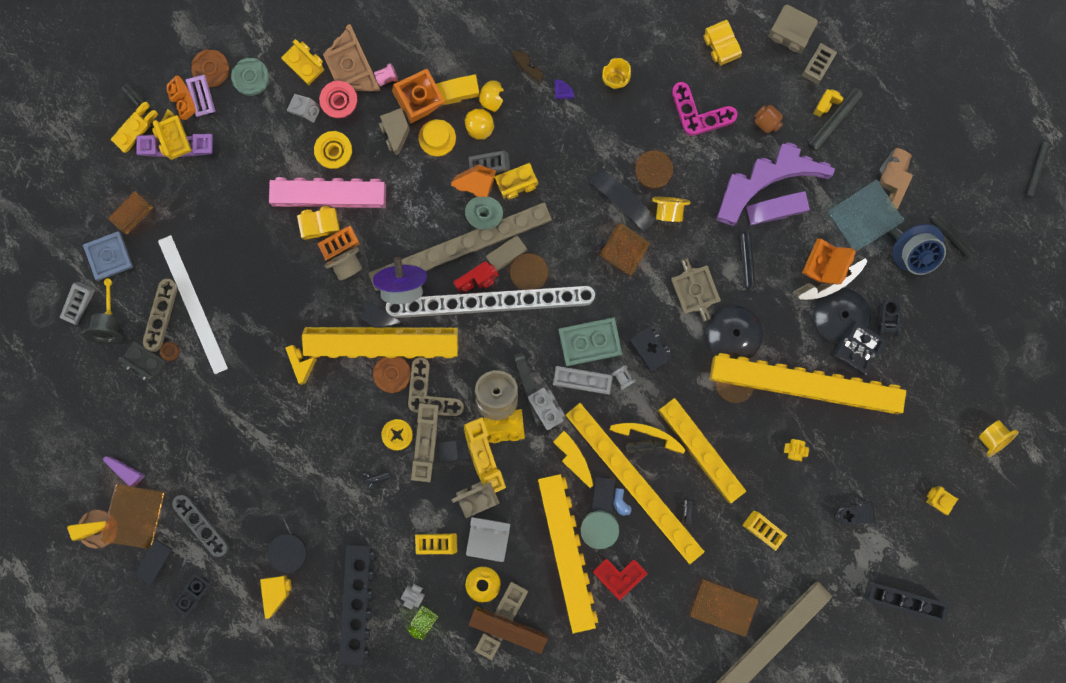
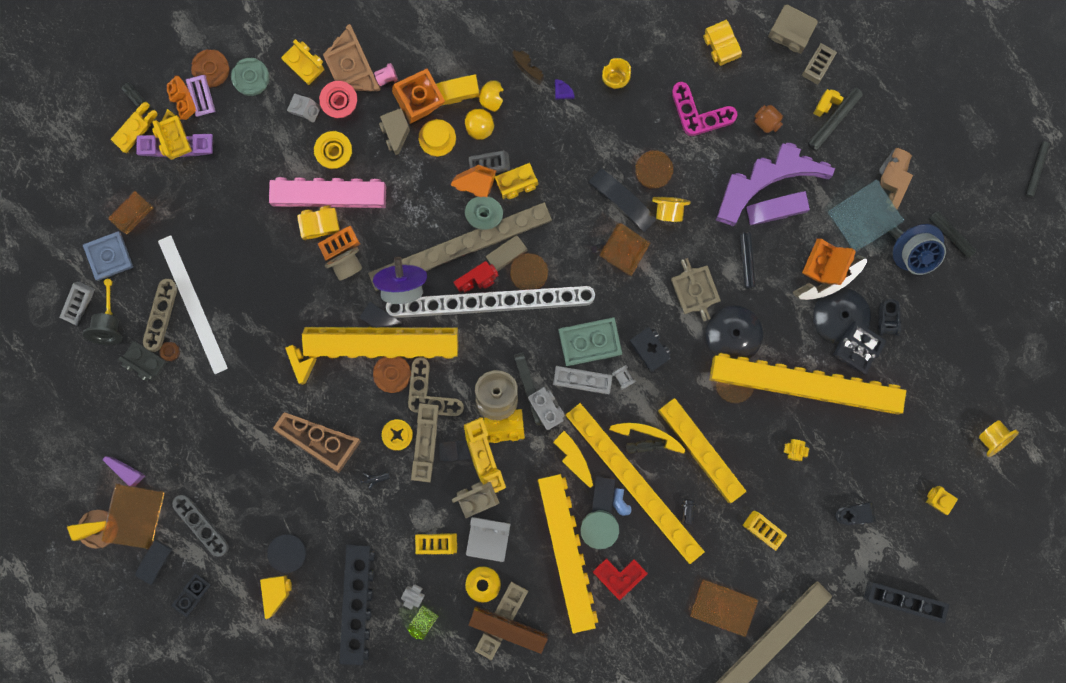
none -> medium nougat wedge [273,412,361,474]

